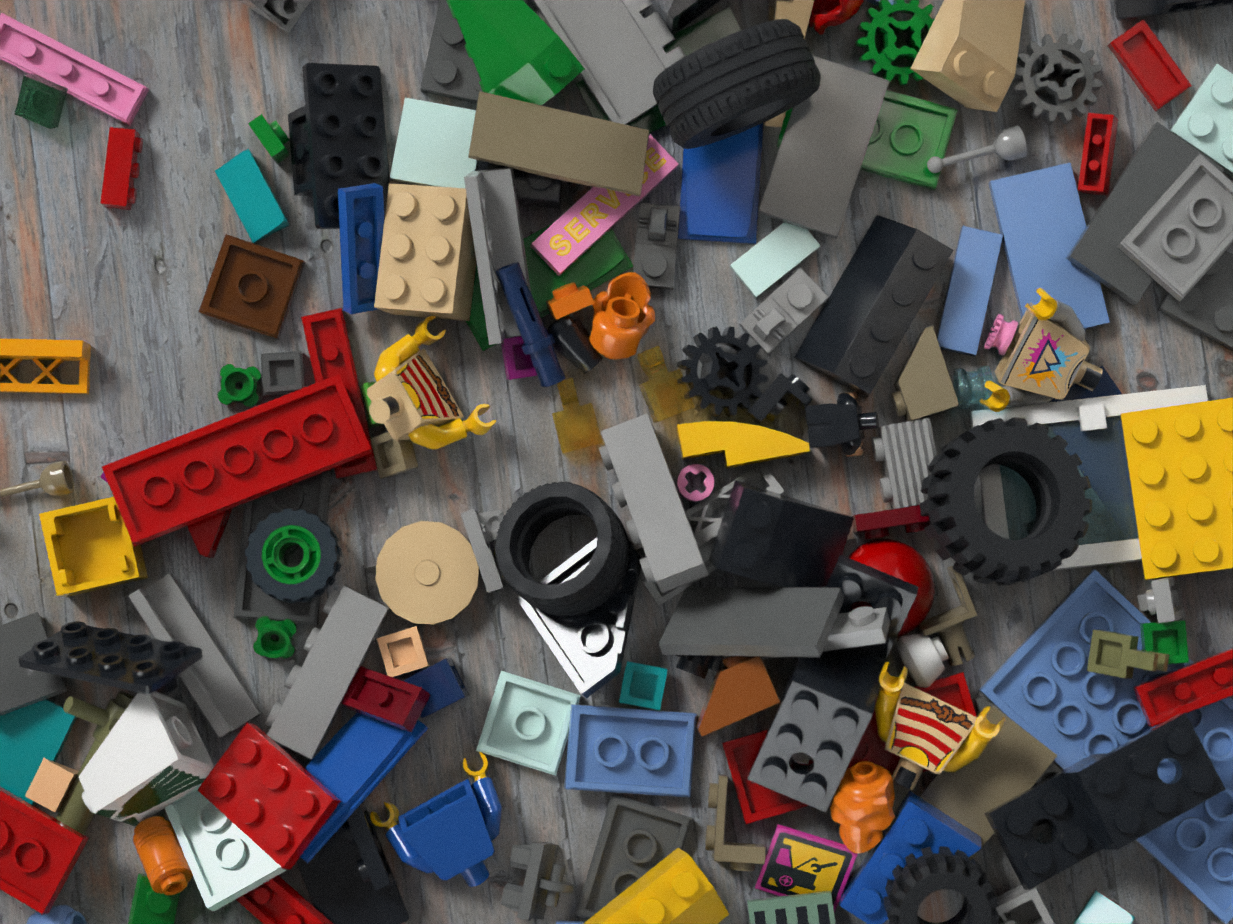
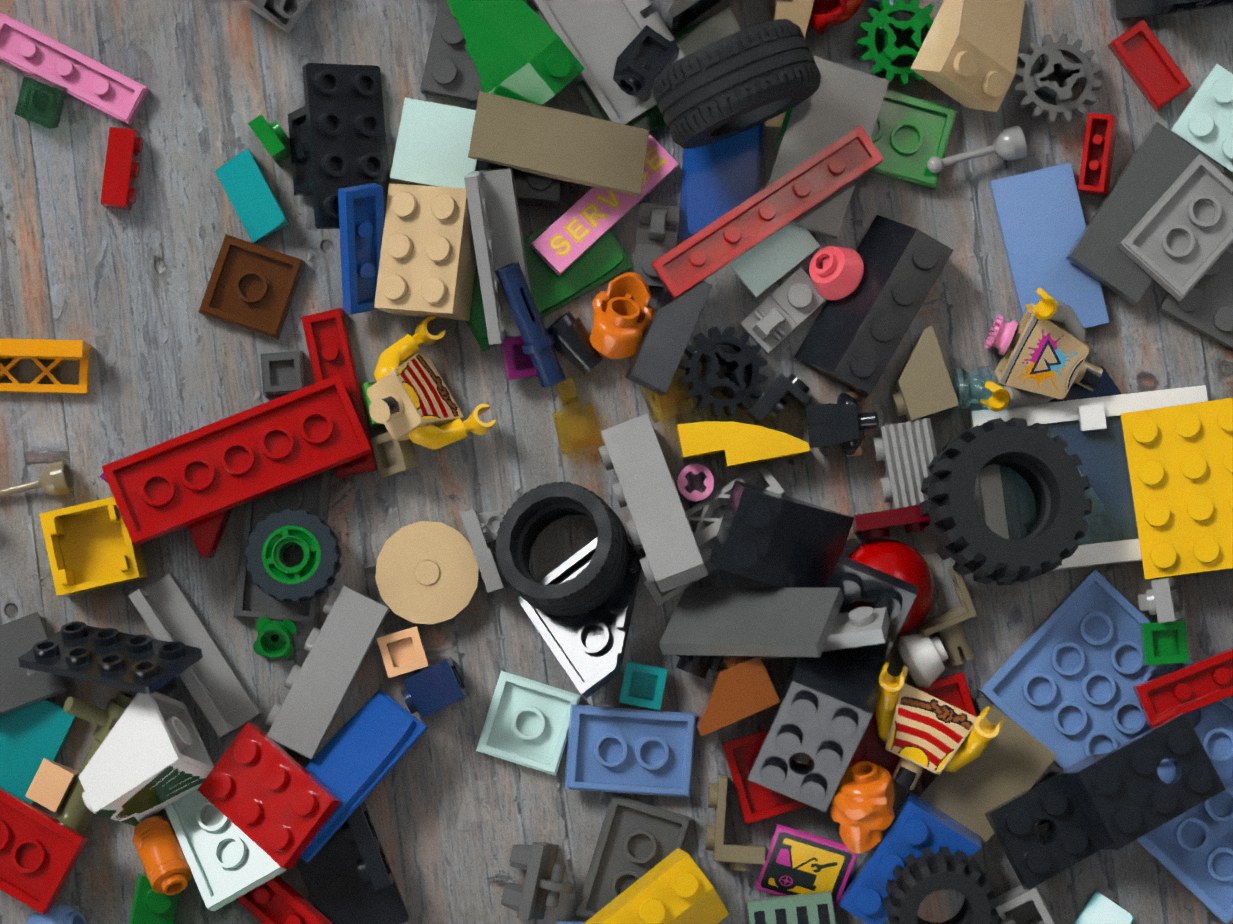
green plate [218,364,261,407] -> none
dark red plate [341,666,430,732] -> none
blue torso [370,752,502,887] -> none
orange plate [546,282,595,320] -> none
medium blue tile [937,226,1003,357] -> none
olive plate [1087,629,1169,679] -> none
none -> black bracket [613,25,680,102]
none -> black tile [626,281,713,396]
none -> red plate [651,125,884,300]
none -> coral cone [809,246,864,301]

